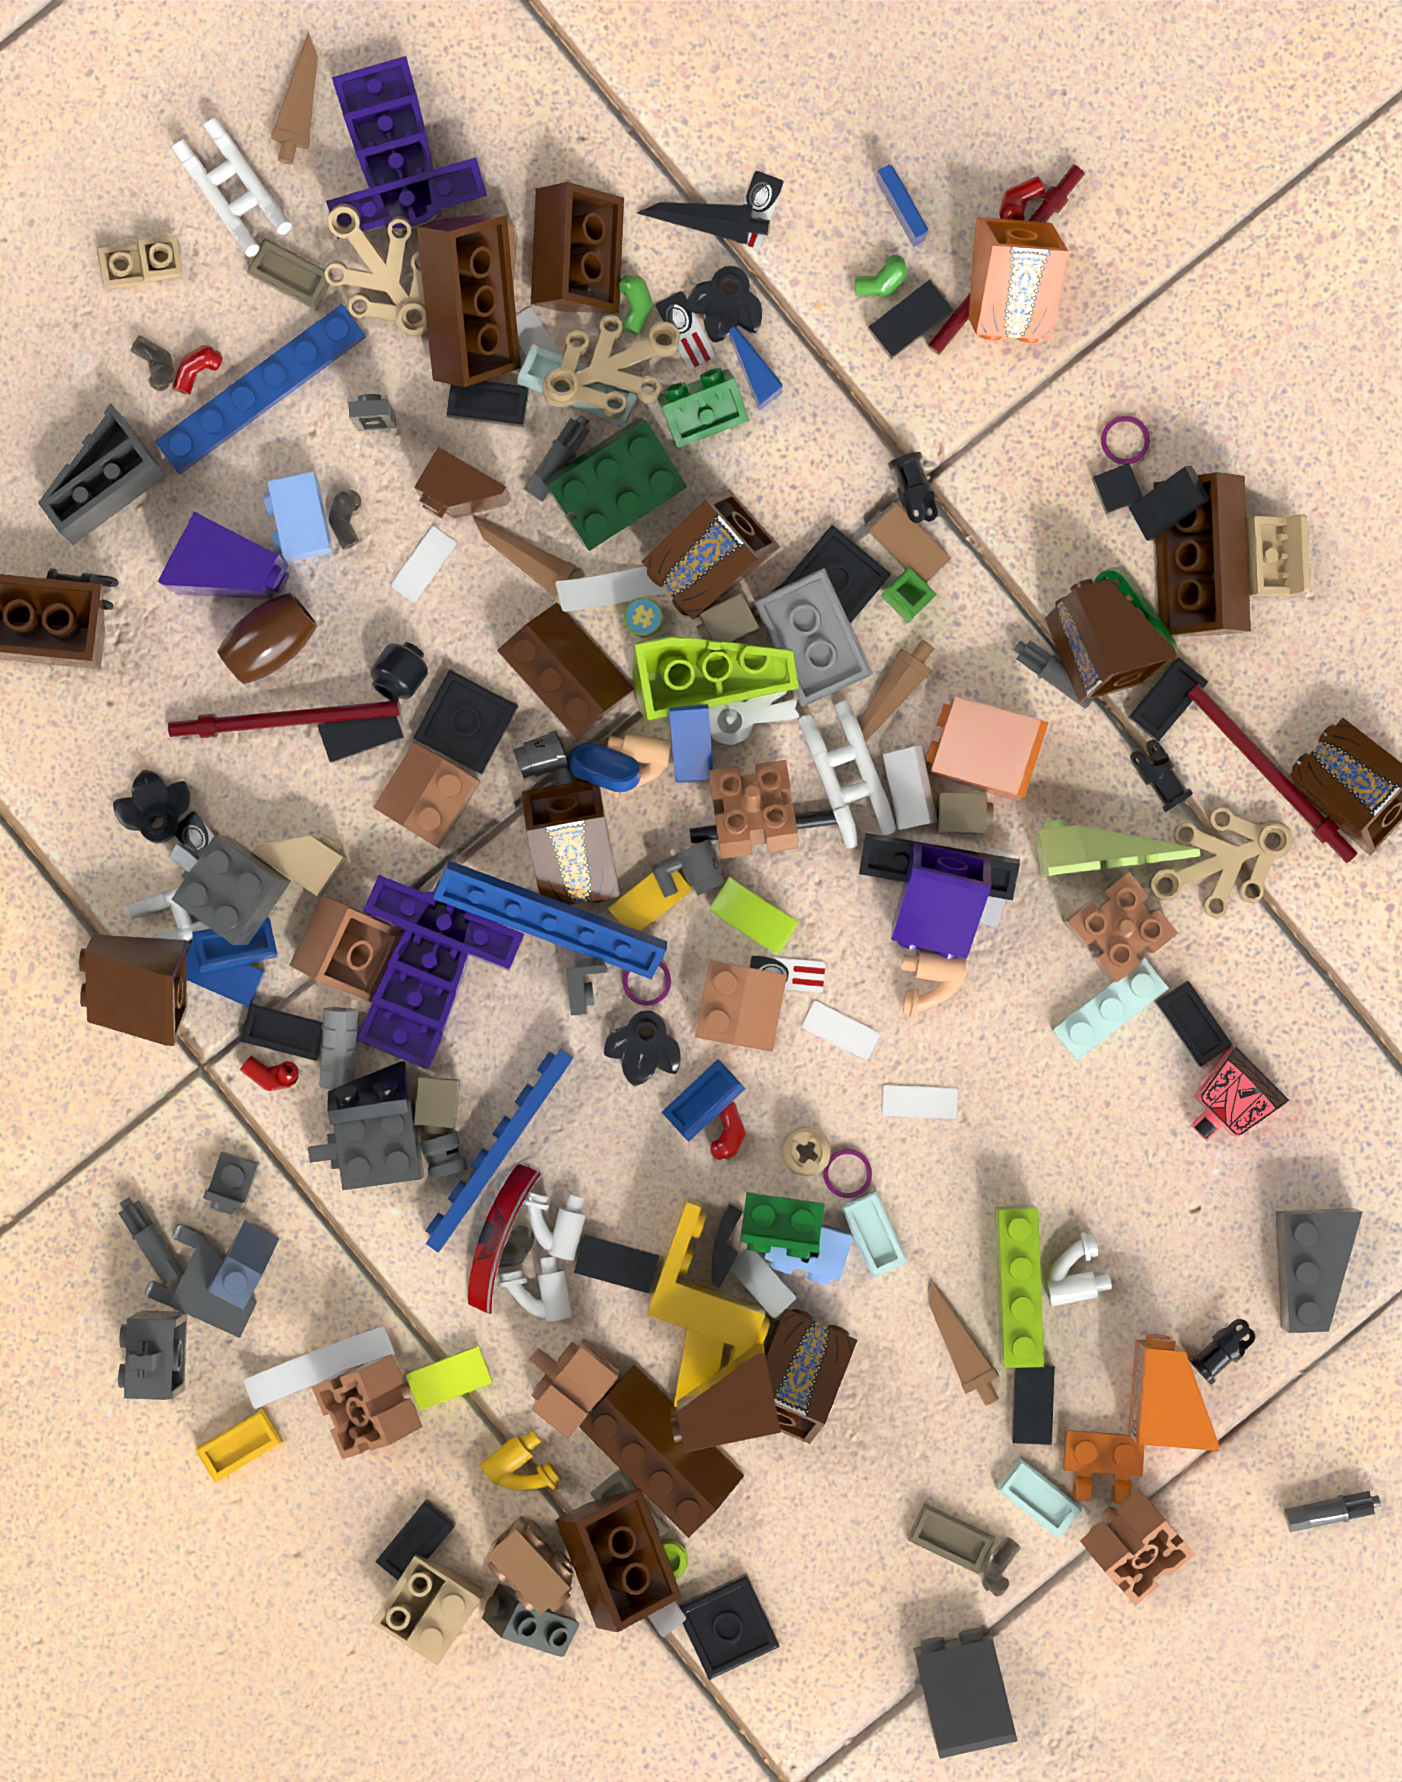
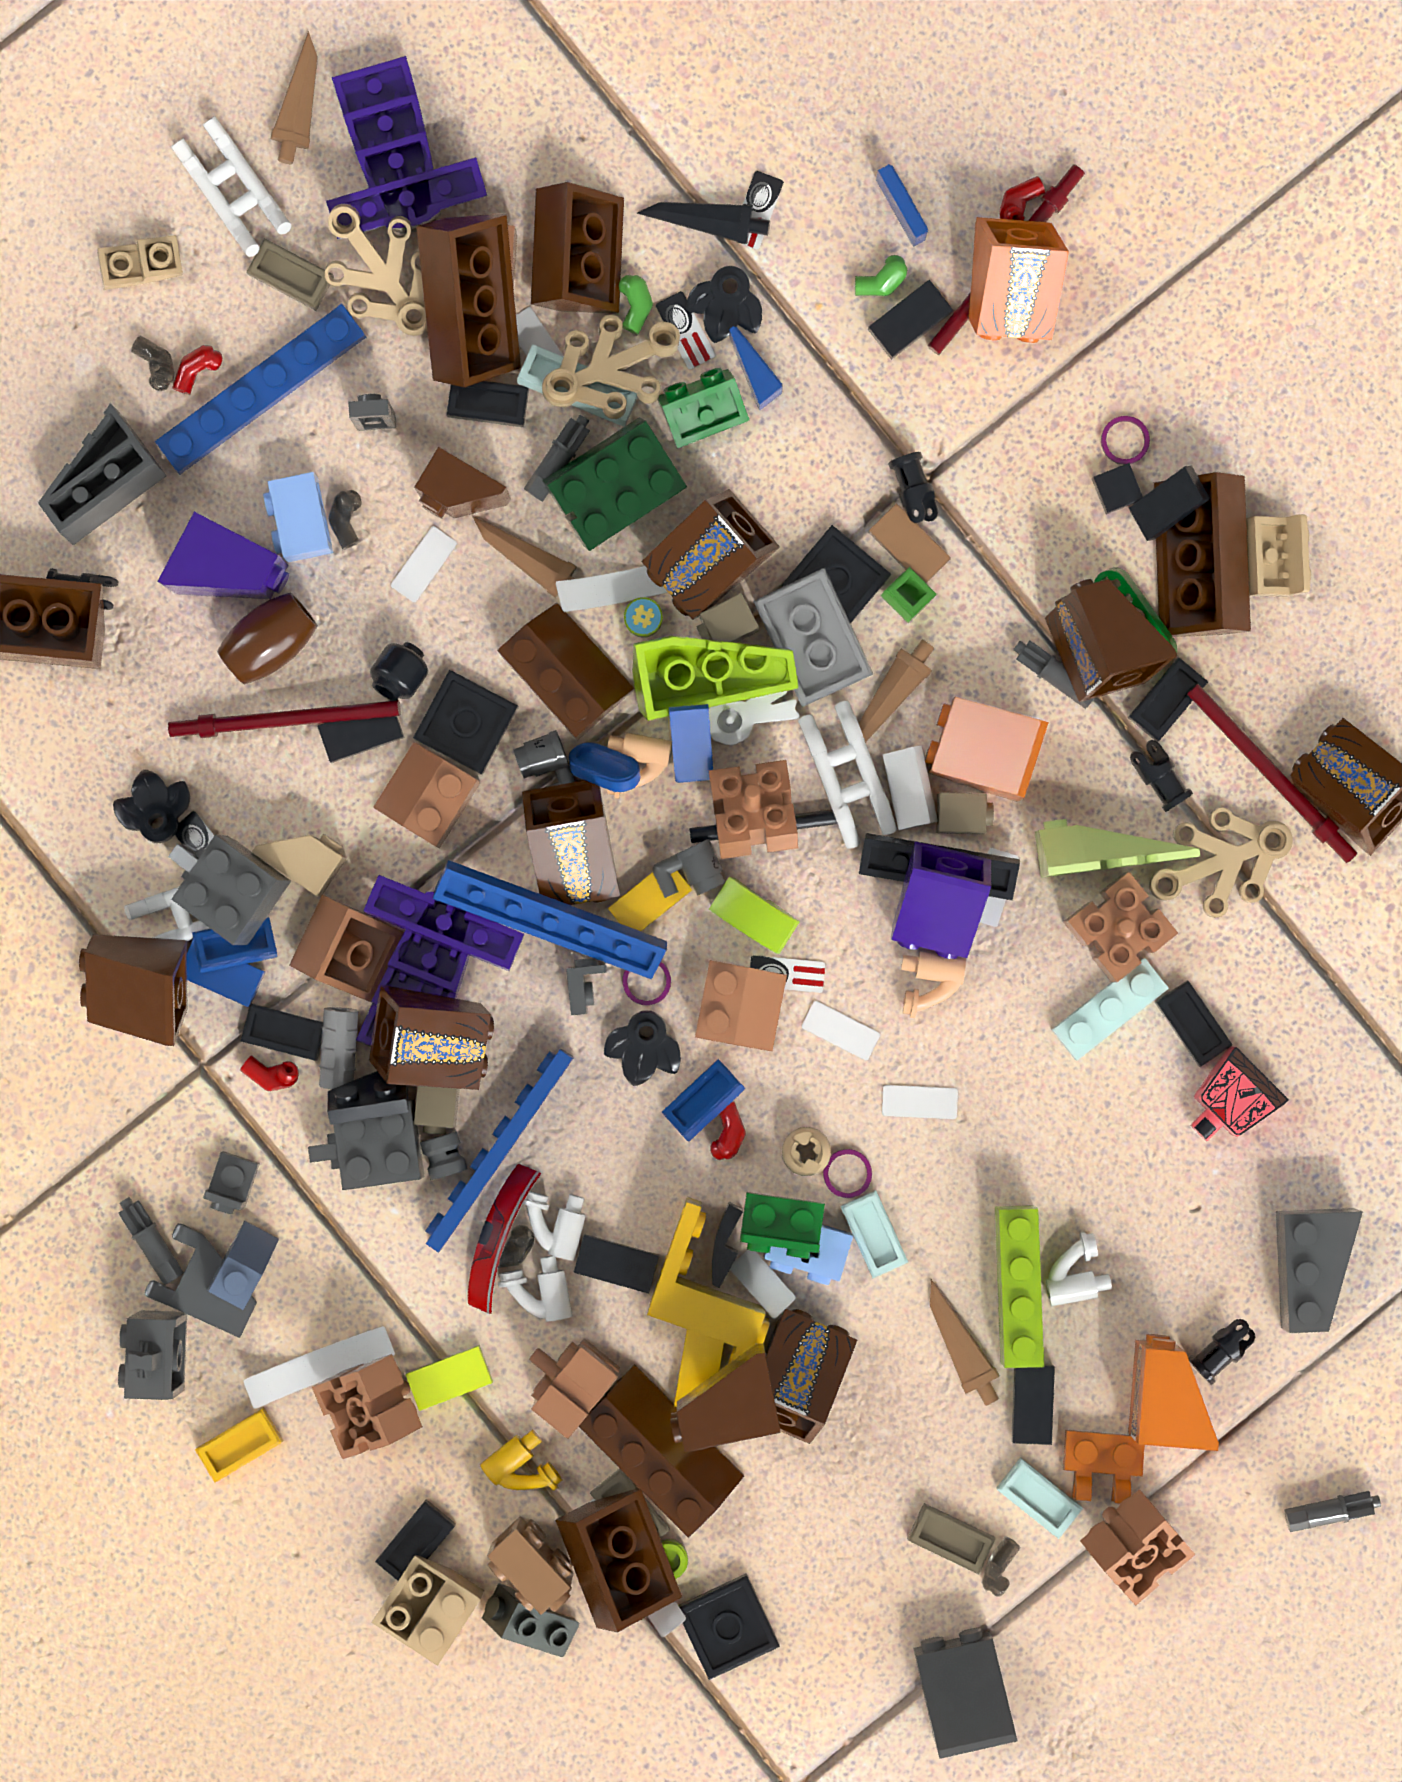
none -> reddish brown slope [369,985,494,1090]

